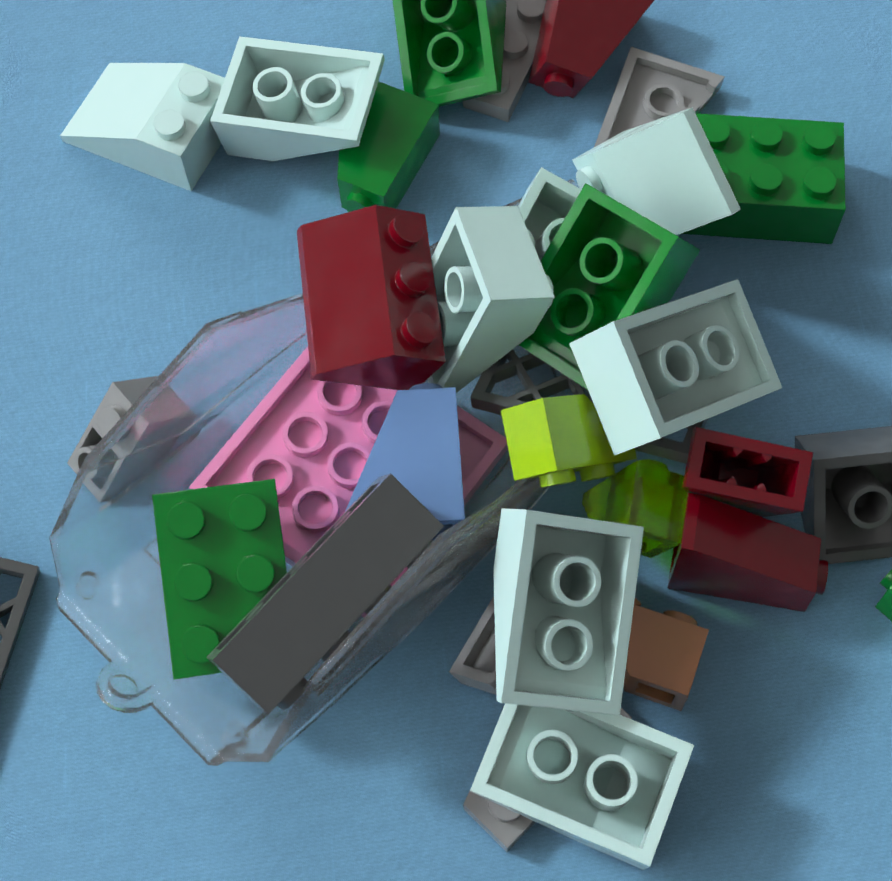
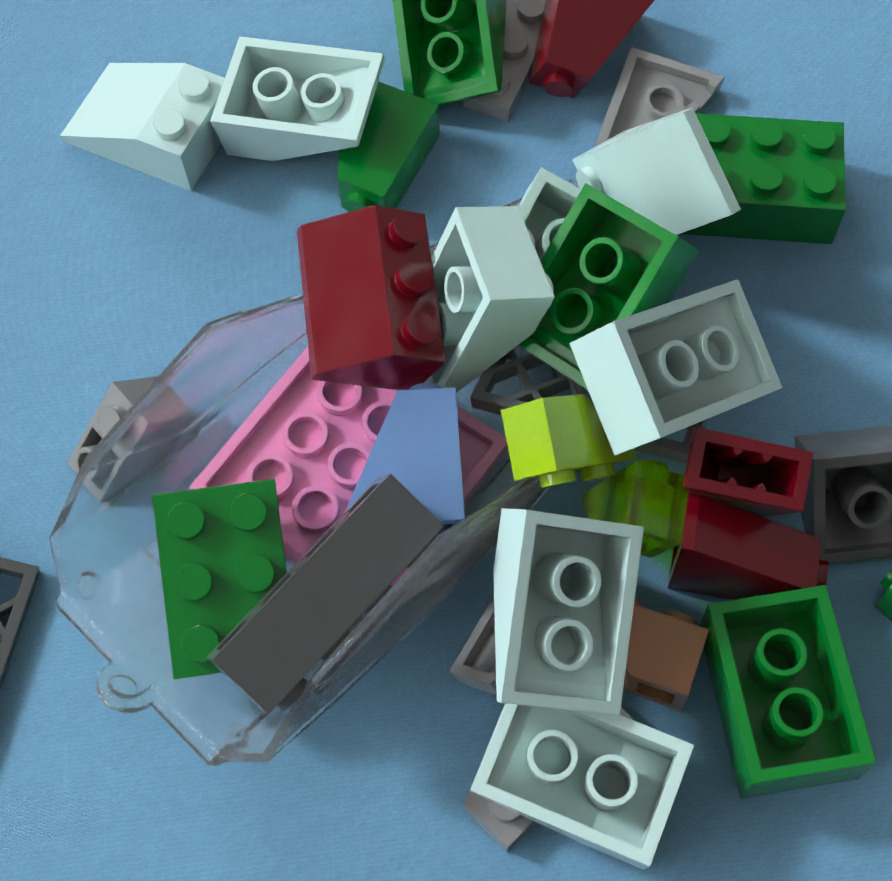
none -> green brick [699,585,876,799]

